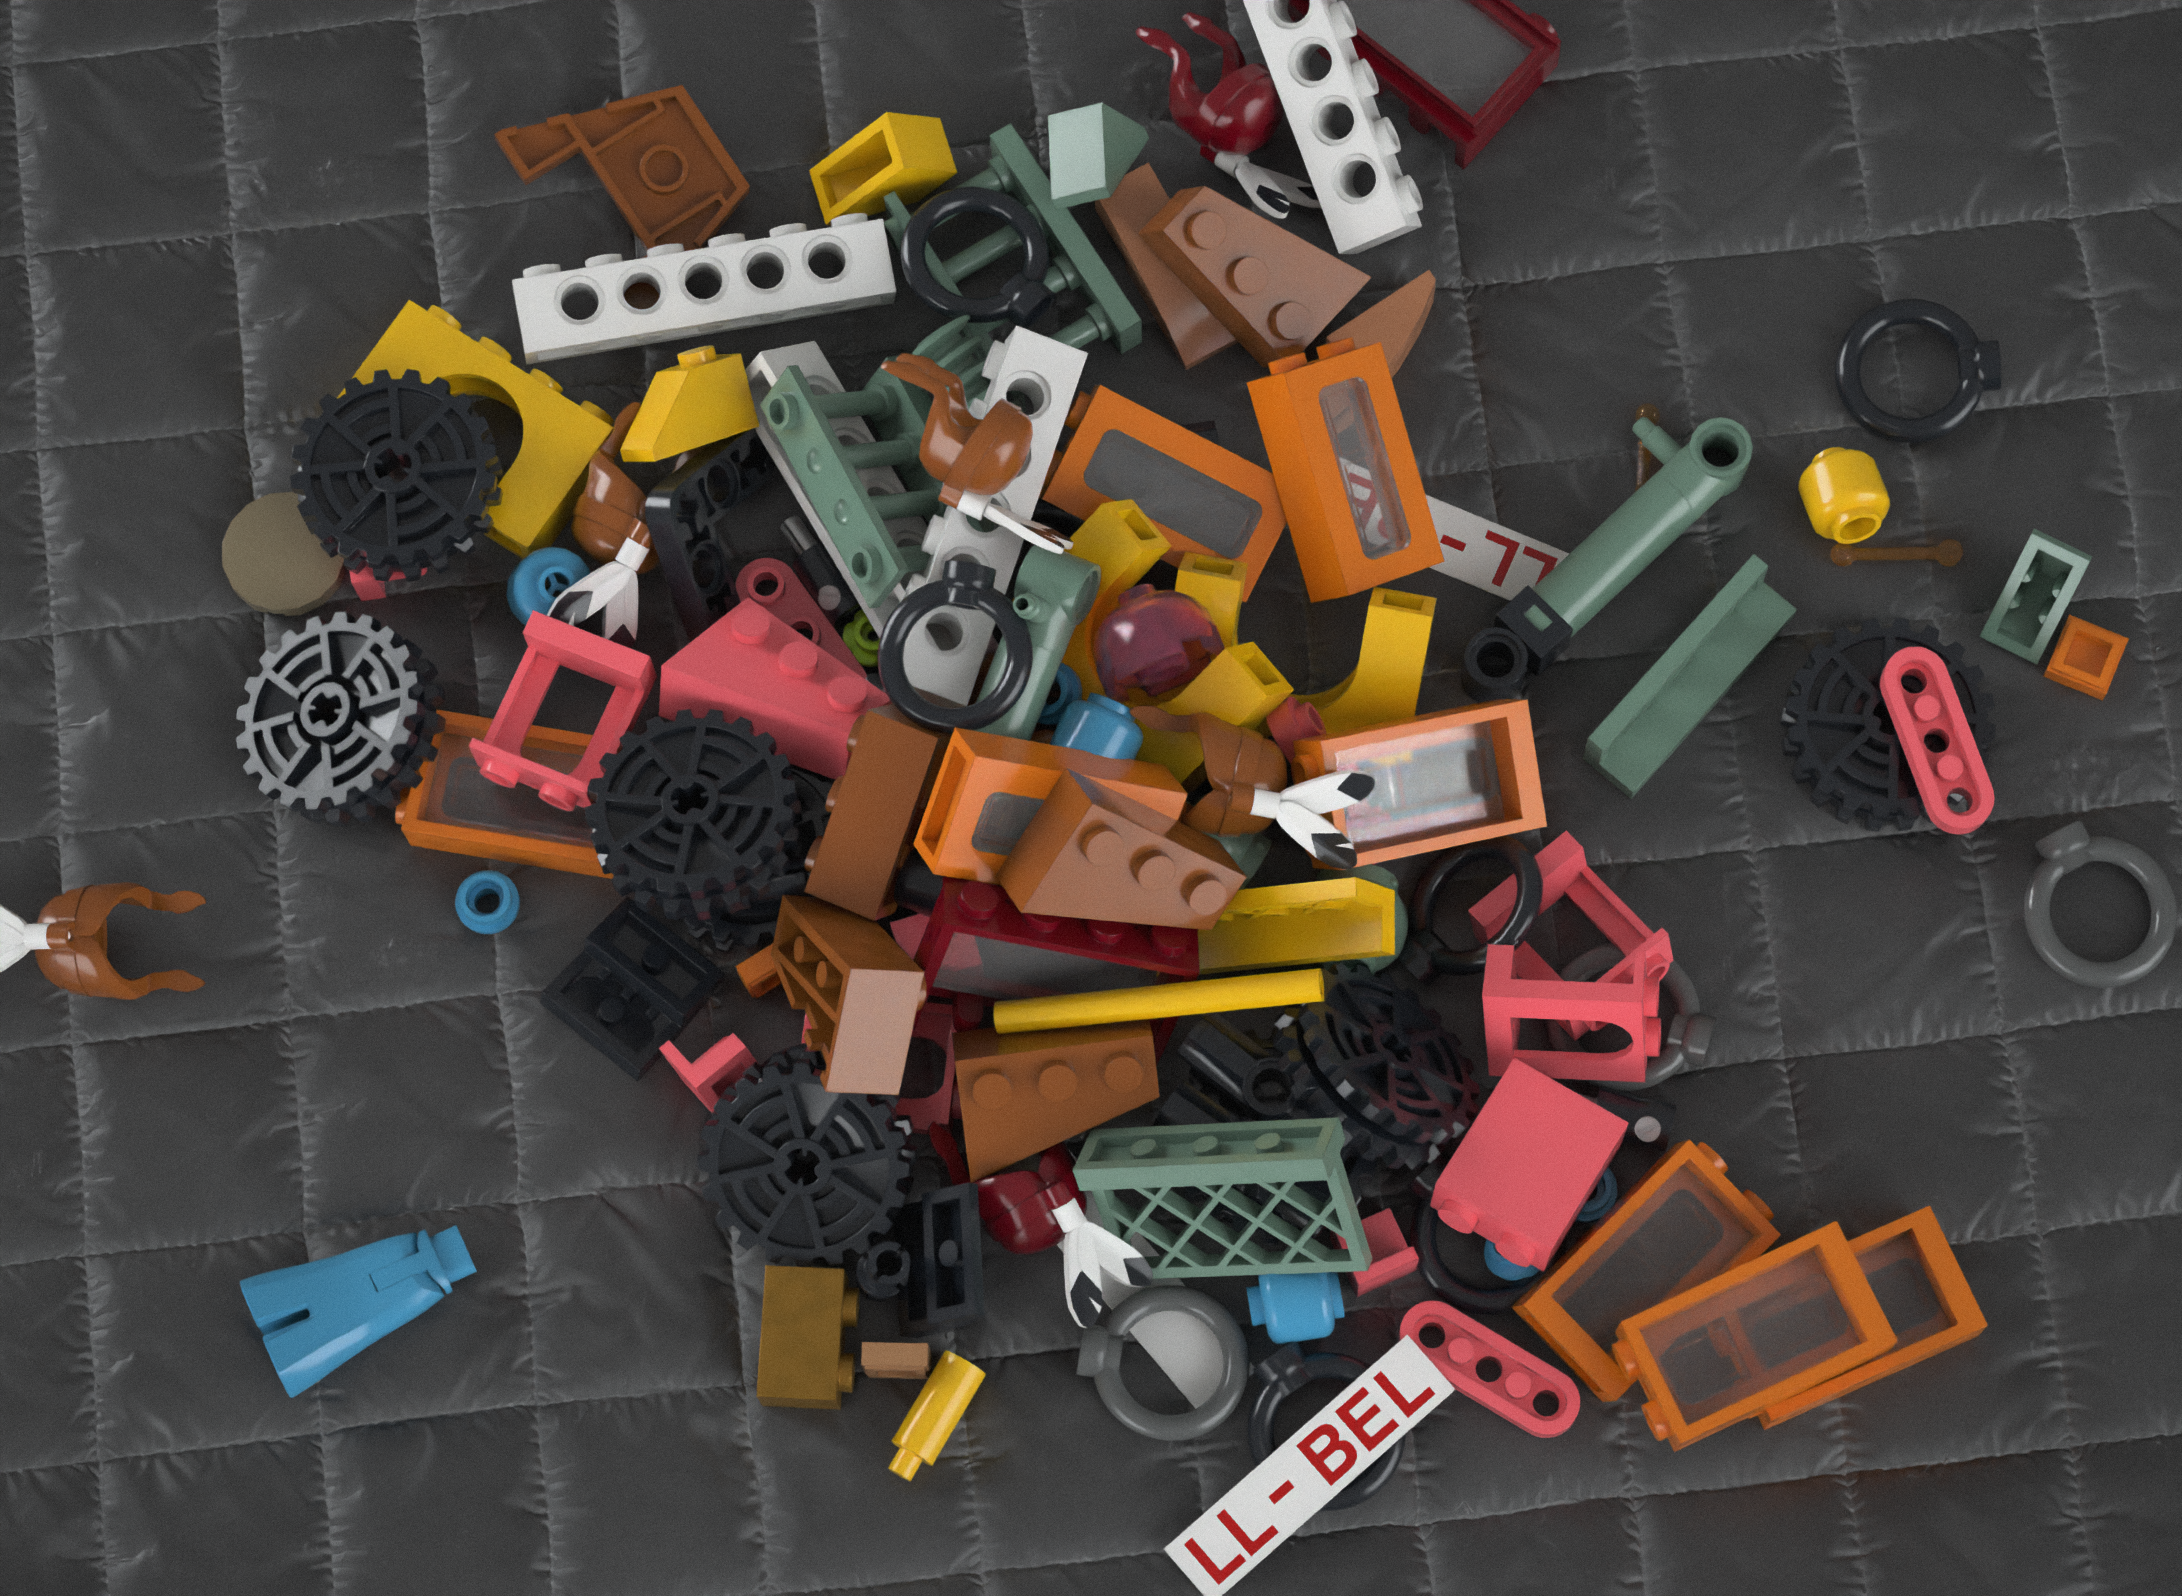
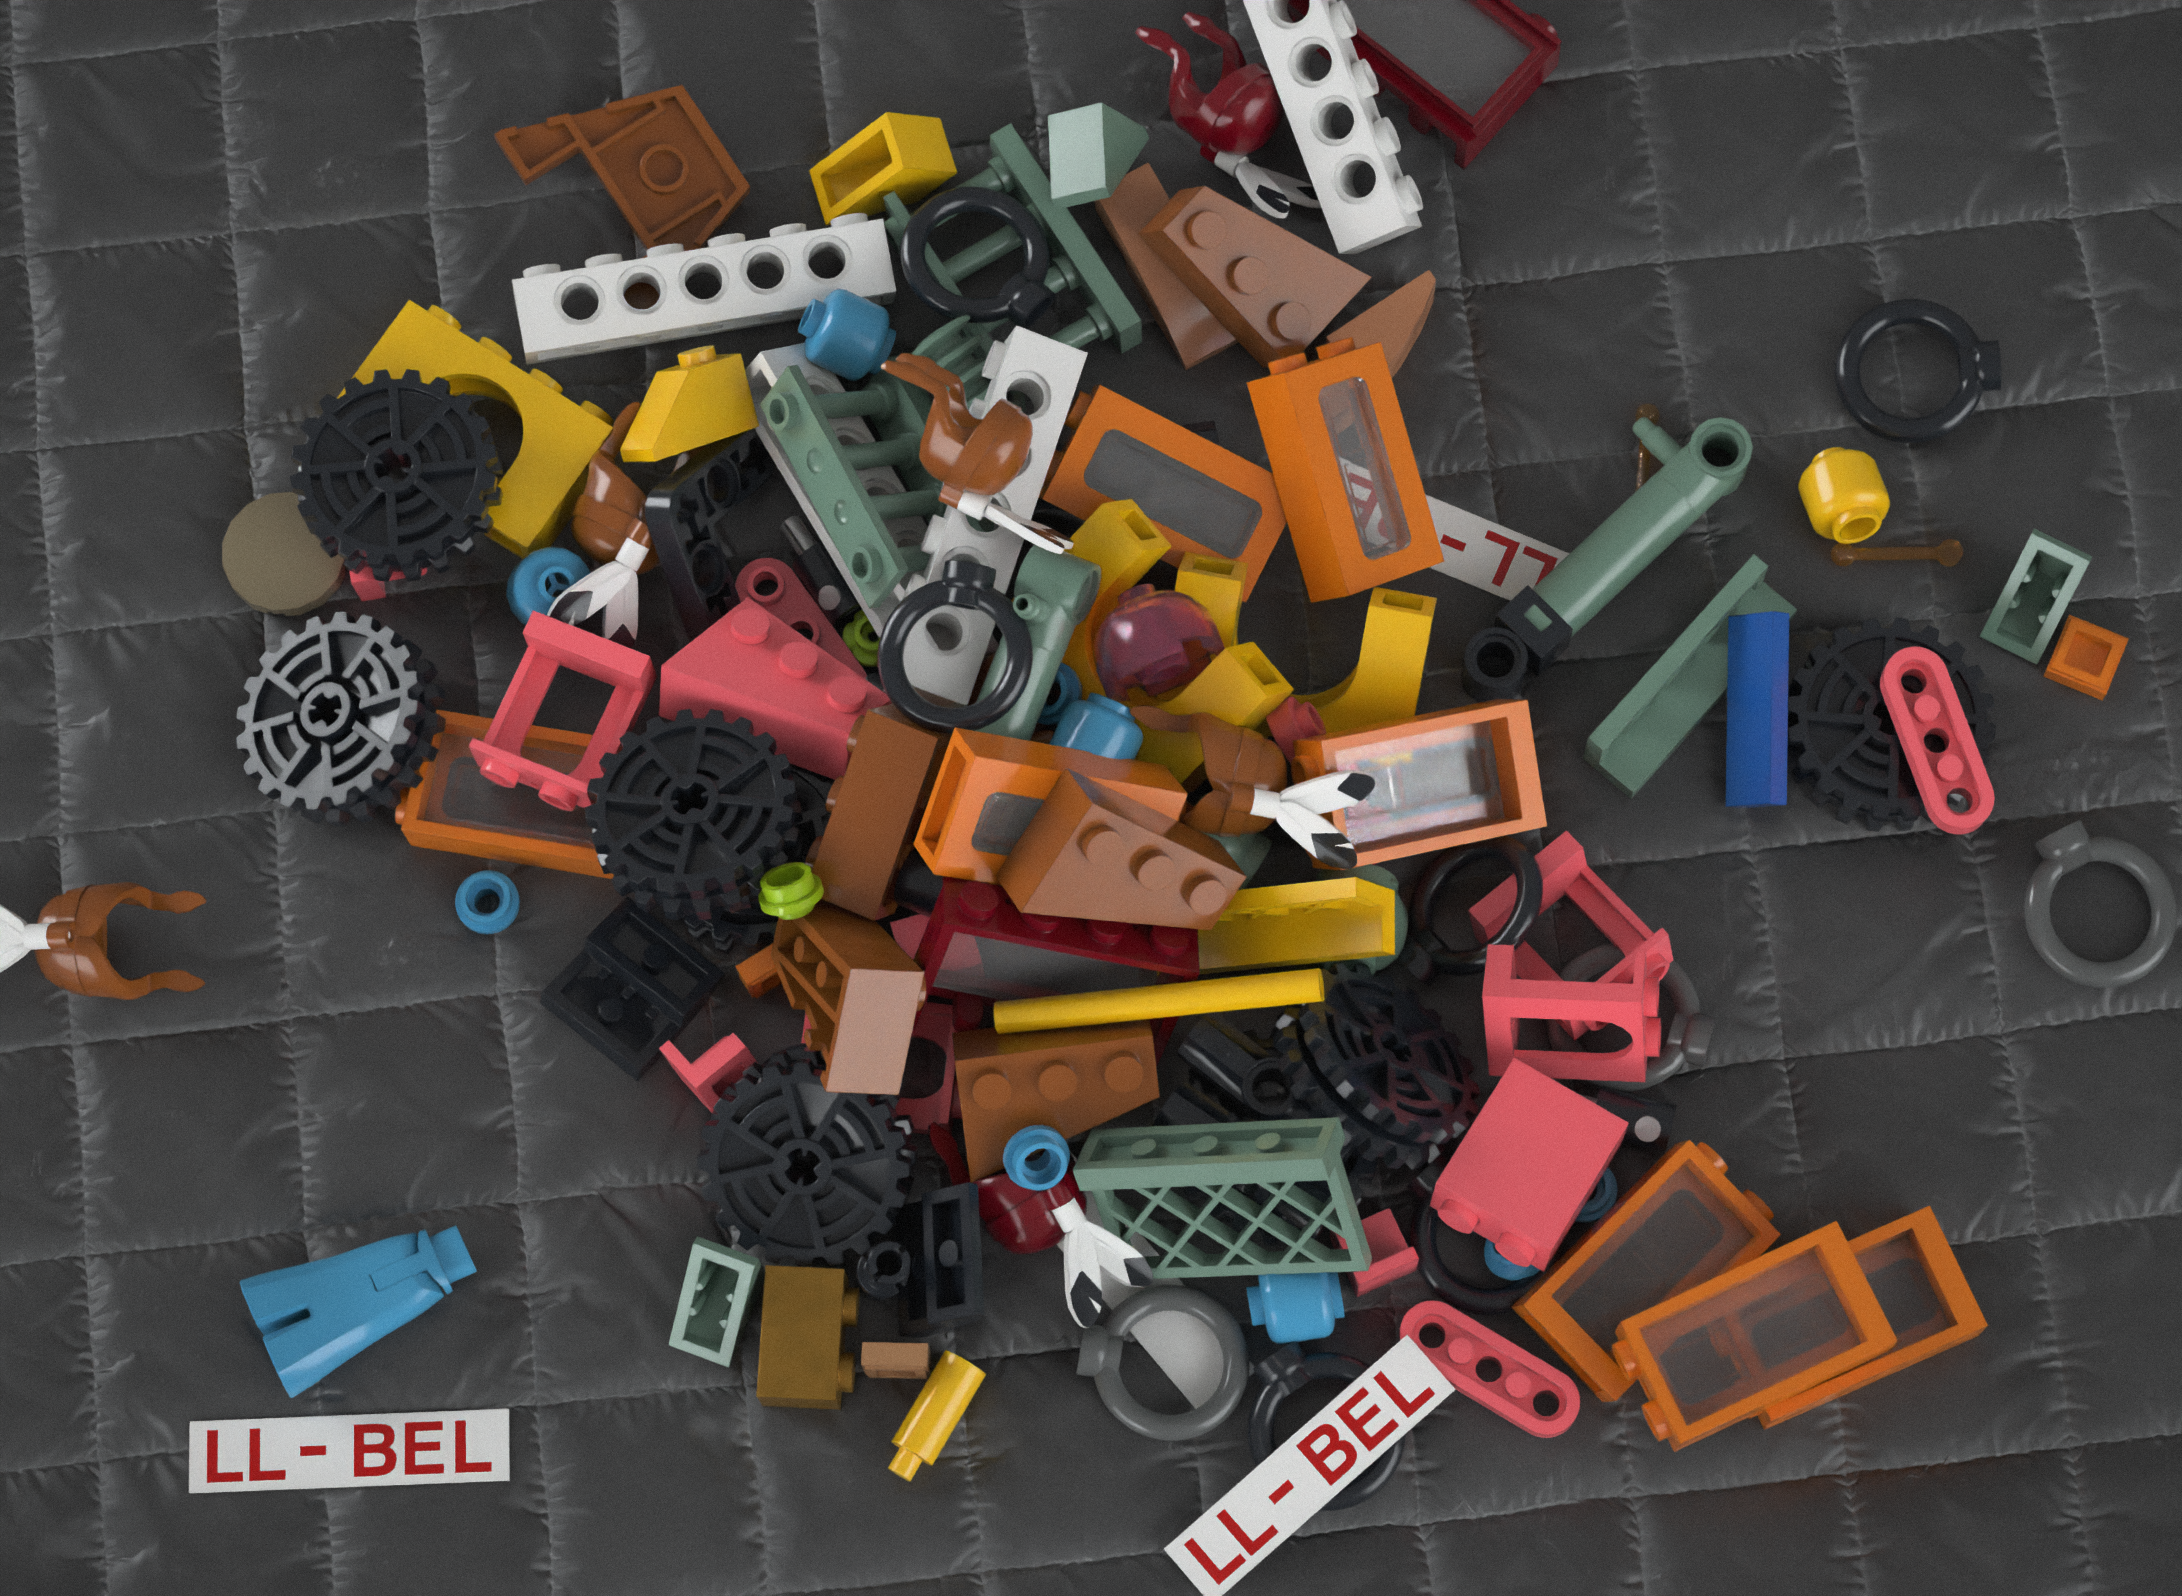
none -> white sticker [189,1409,510,1493]
none -> sand green slope [668,1236,765,1367]
none -> lime plate [758,862,824,920]
none -> dark azure head [798,288,896,381]
none -> dark azure plate [1003,1125,1070,1191]
none -> blue tile [1726,611,1789,808]

